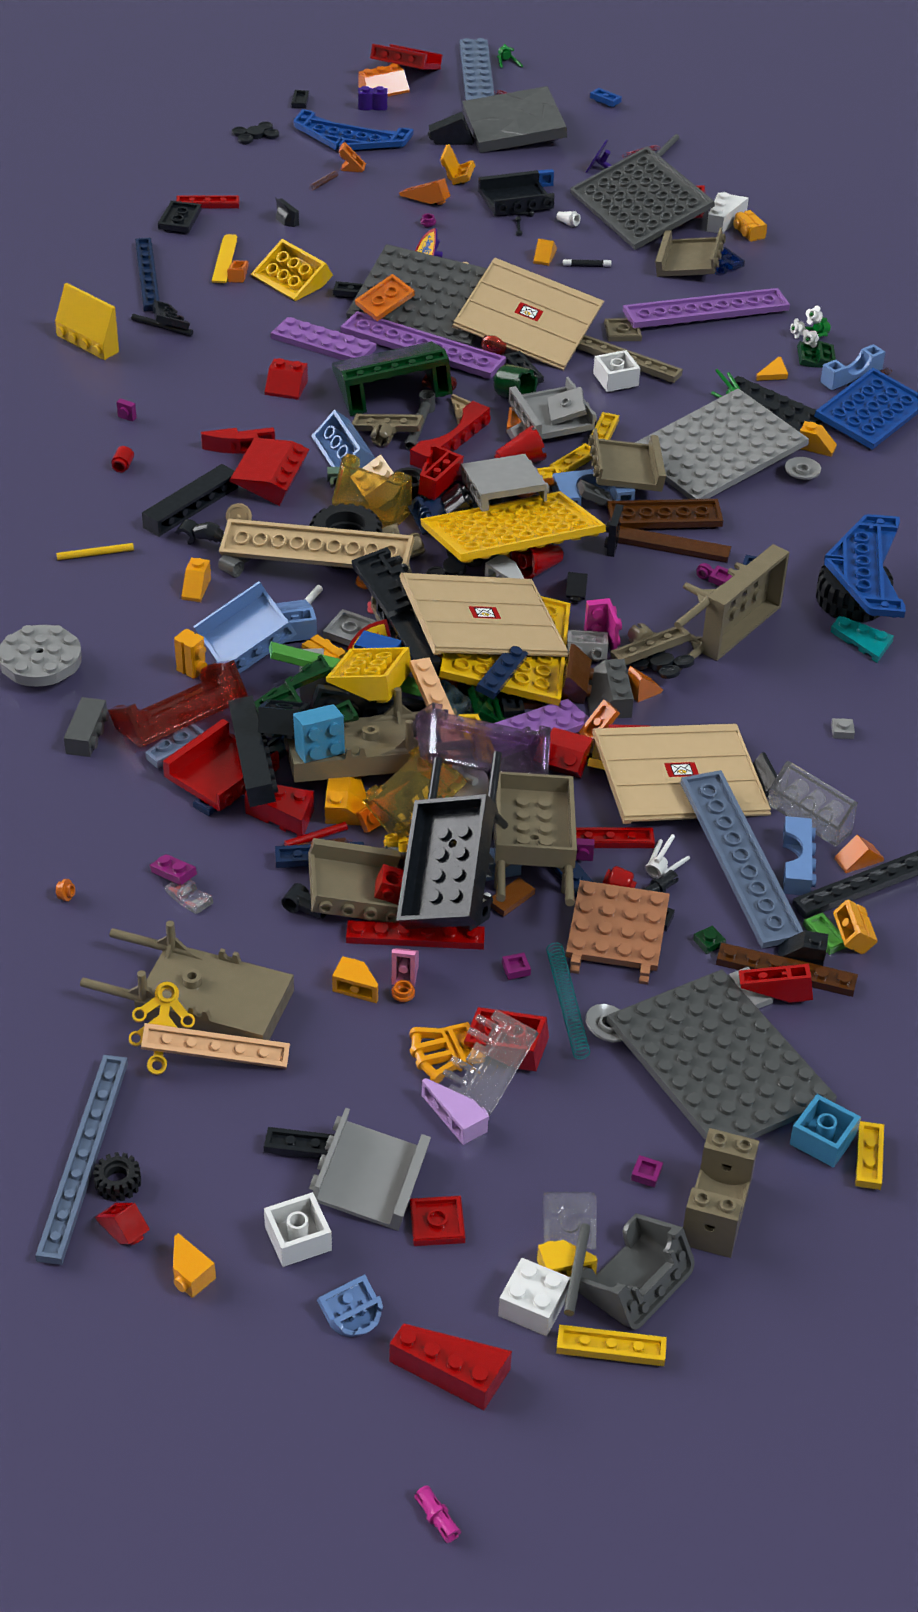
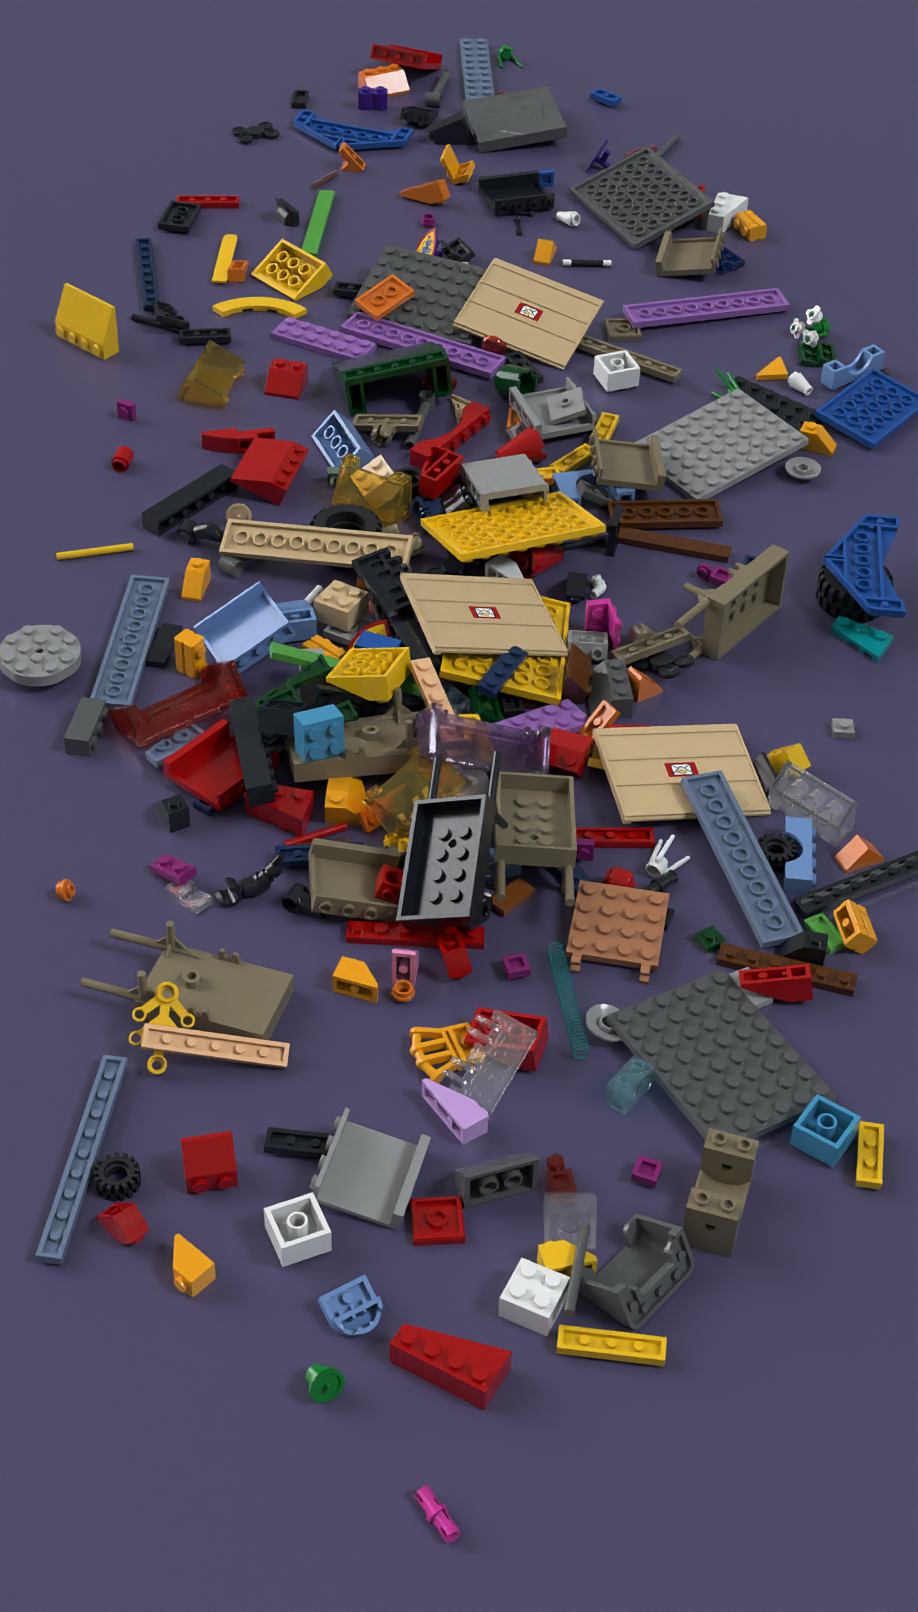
none -> sand blue plate [90,575,170,711]
none -> black tile [145,623,183,669]
none -> black slope [154,794,190,833]
none -> clear yellow windscreen [176,340,246,408]
none -> black plate [179,328,231,345]
none -> red slope [181,1131,238,1194]
none -> yellow tile [212,297,307,319]
none -> black piece [215,853,286,908]
none -> bright green tile [302,190,335,258]
none -> green piece [306,1363,345,1403]
none -> tan brick [313,580,369,632]
none -> black plate [400,106,439,127]
none -> dark grey piece [425,69,451,107]
none -> red slope [436,931,473,979]
none -> black bracket [440,237,476,262]
none -> dark grey slope [455,1152,539,1209]
none -> clear red plate [546,1153,577,1199]
none -> black bar [558,535,608,551]
none -> white arm [589,574,607,600]
none -> clear light blue brick [605,1055,654,1115]
none -> black tyre [758,833,796,873]
none -> yellow slope [767,743,811,778]
none -> white cone [787,372,813,396]

